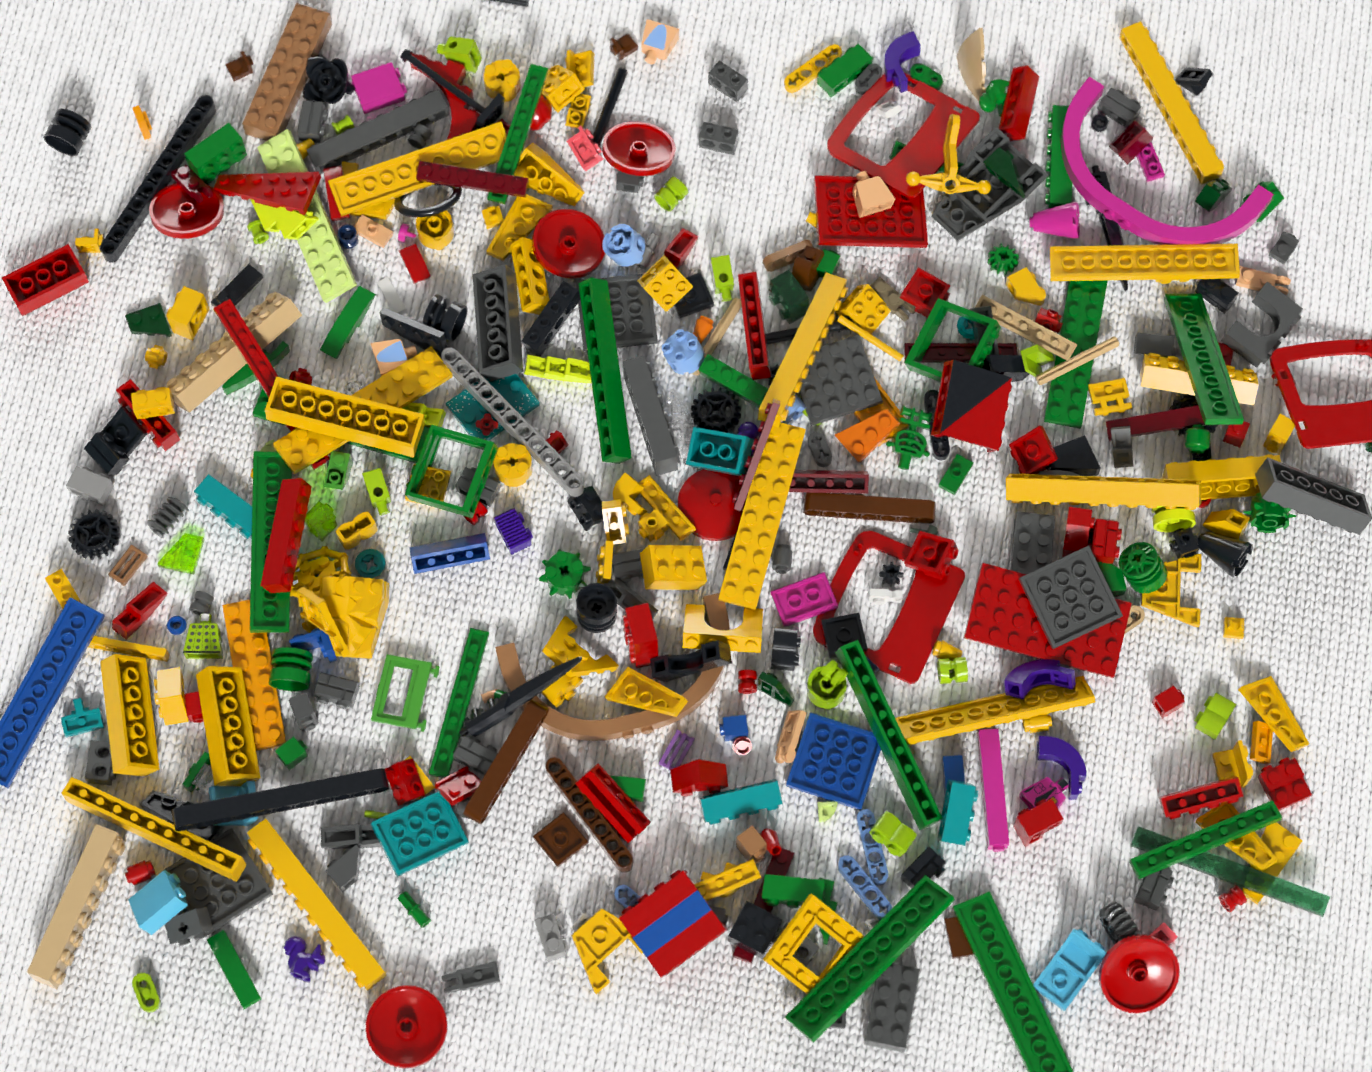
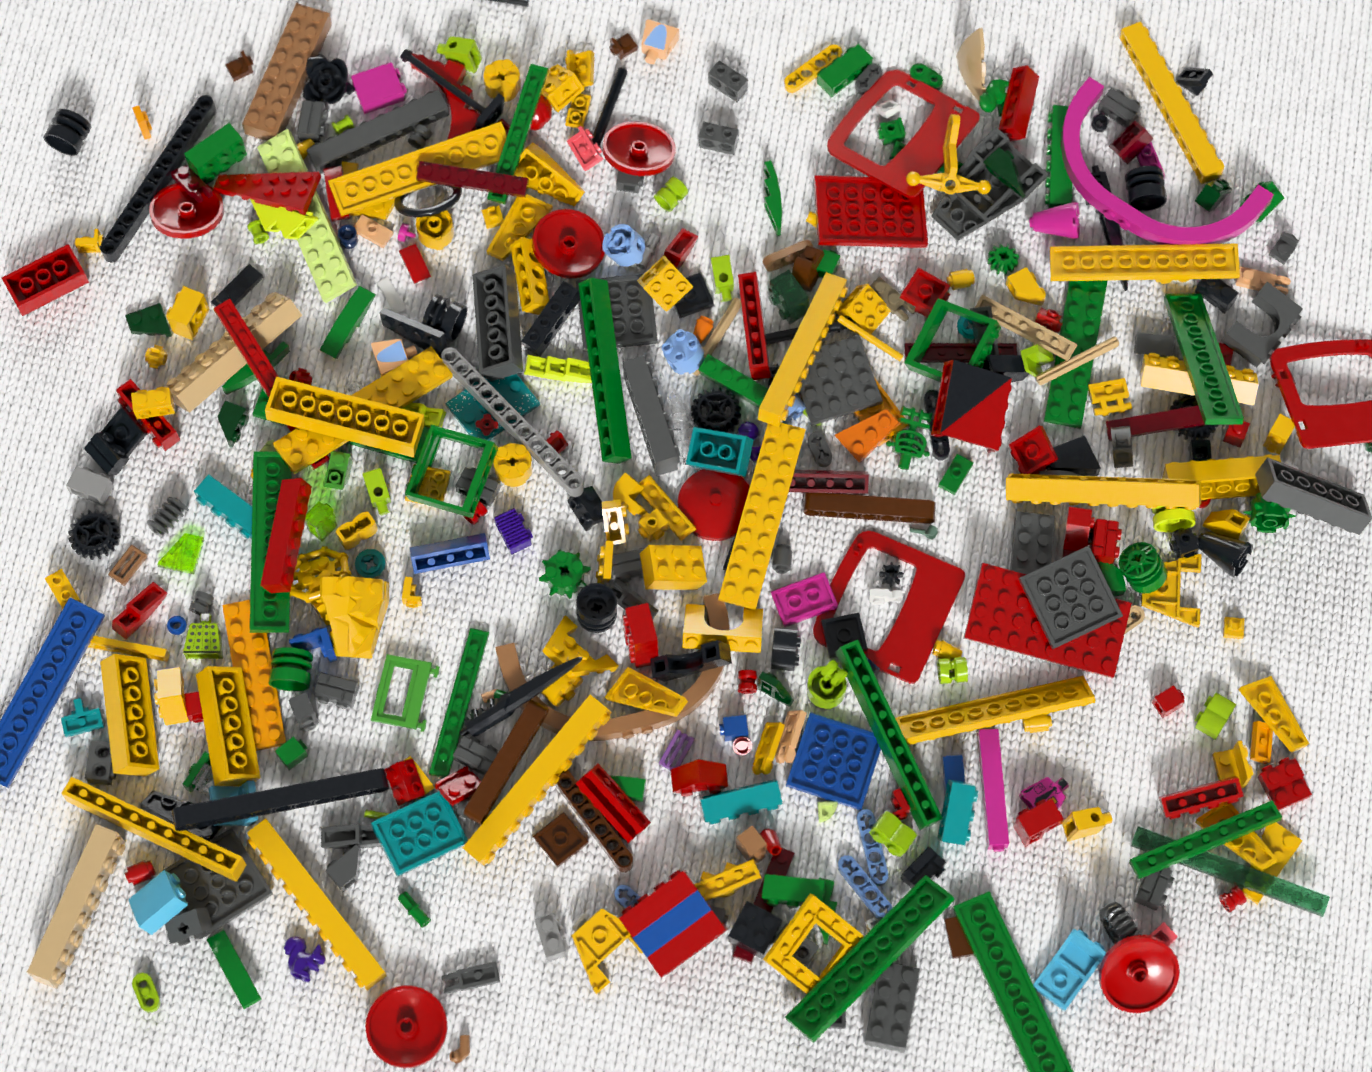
yellow wing [297,587,350,658] -> none
plate [732,399,780,511] -> none
light nougat torso [852,171,895,217] -> none
dark purple arch [884,31,920,93] -> none
red plate [904,531,958,580] -> none
dark purple arch [1004,659,1076,699] -> none
dark purple arch [1037,736,1087,800] -> none
green head [1185,425,1210,454] -> none
none -> dark green slope [217,400,249,448]
none -> yellow bracket [402,576,422,608]
none -> medium nougat arm [449,1035,470,1063]
none -> yellow brick [462,694,612,866]
none -> yellow hinge [752,722,785,775]
none -> green slope [764,160,782,237]
none -> green brick [877,117,905,146]
none -> red bracket [890,788,910,821]
none -> yellow brick [946,269,975,290]
none -> yellow torso [1062,807,1112,842]
none -> black wheel [1125,166,1167,212]

